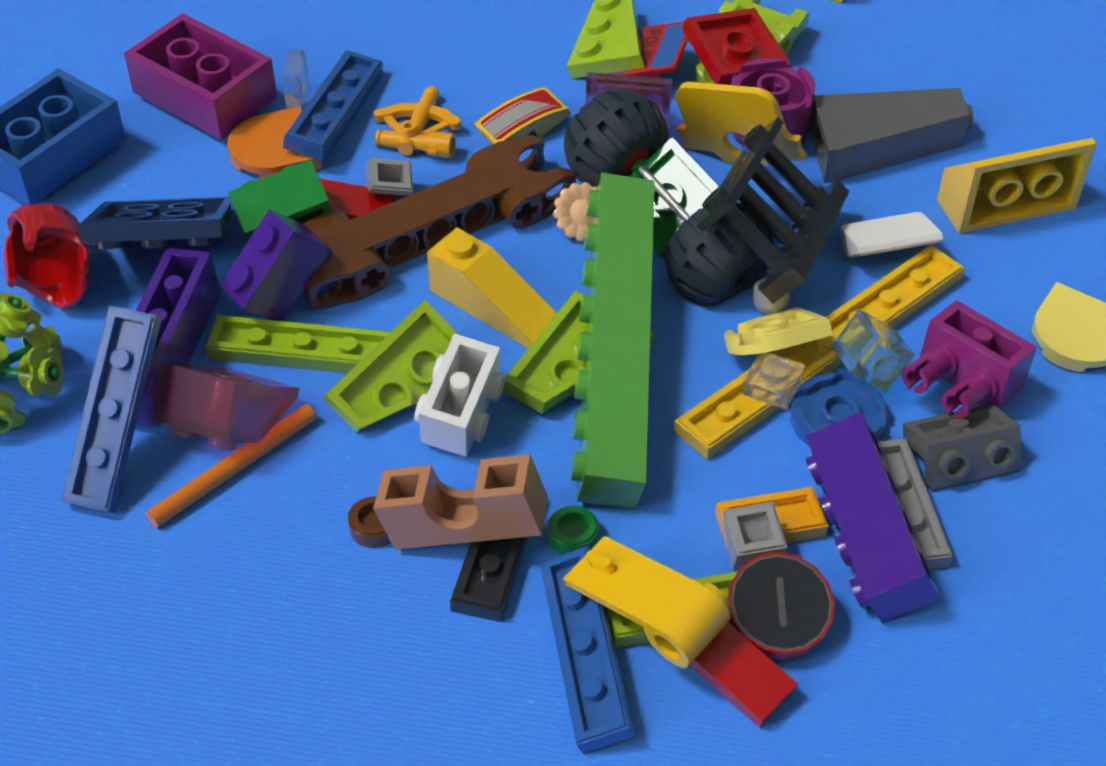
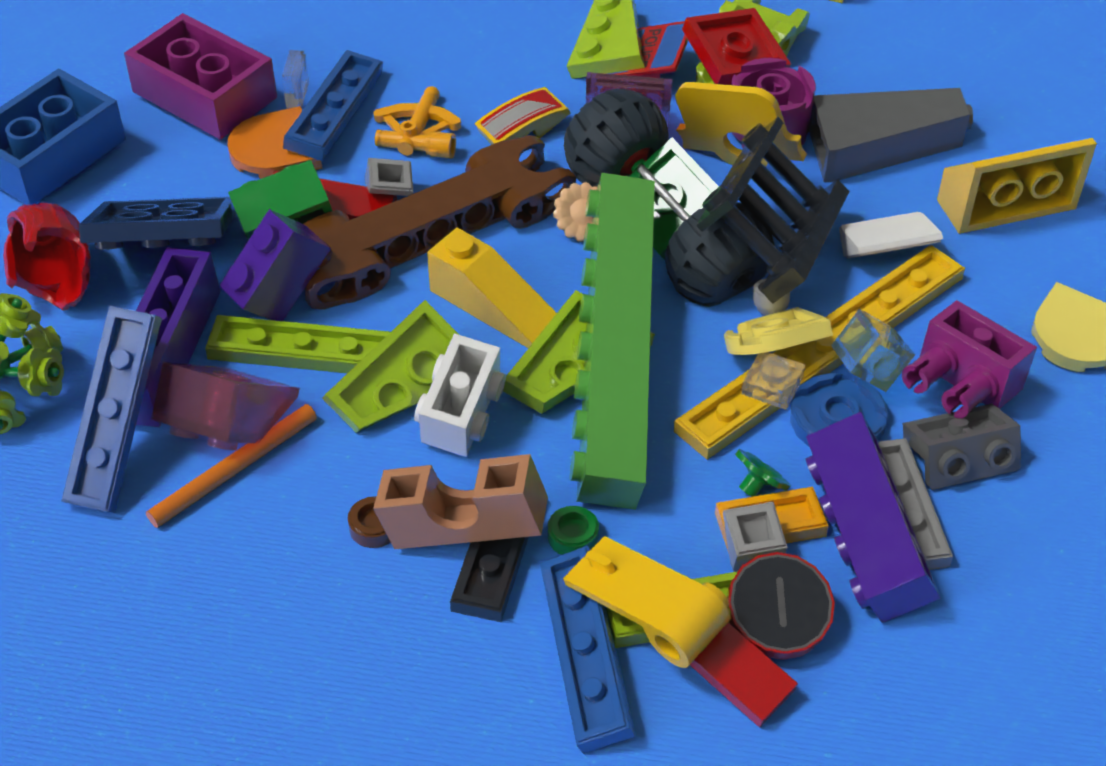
none -> green plant [735,449,791,497]

